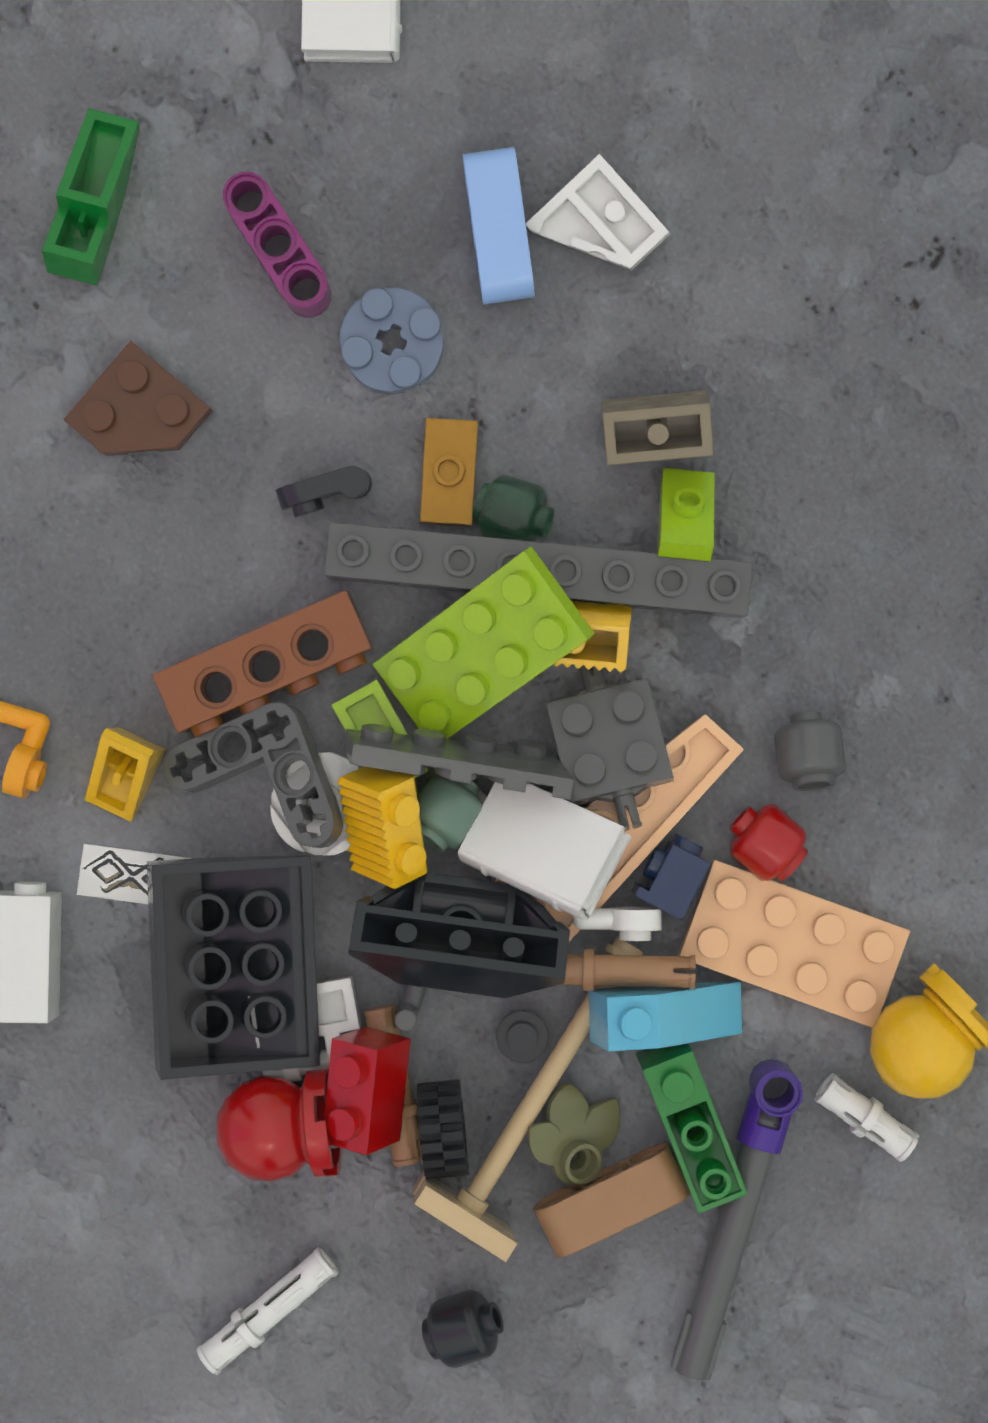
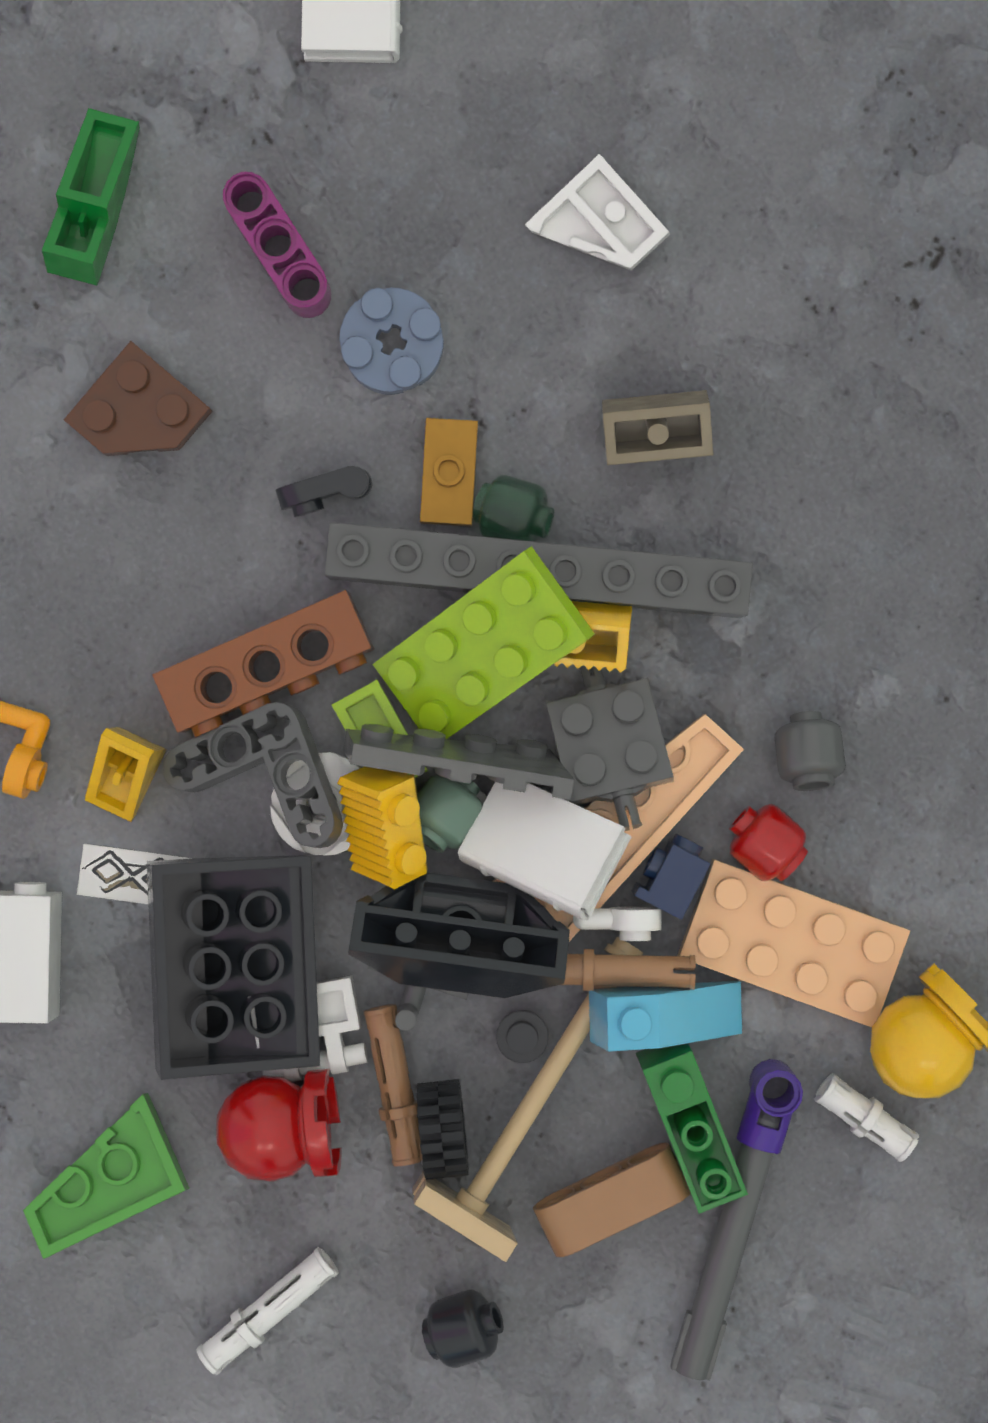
red brick [324,1027,411,1155] -> none
light blue beam [462,147,535,305] -> none
olive plate [528,1083,620,1185] -> none
lime plate [658,468,715,562] -> none
none -> bright green wing [23,1093,190,1259]

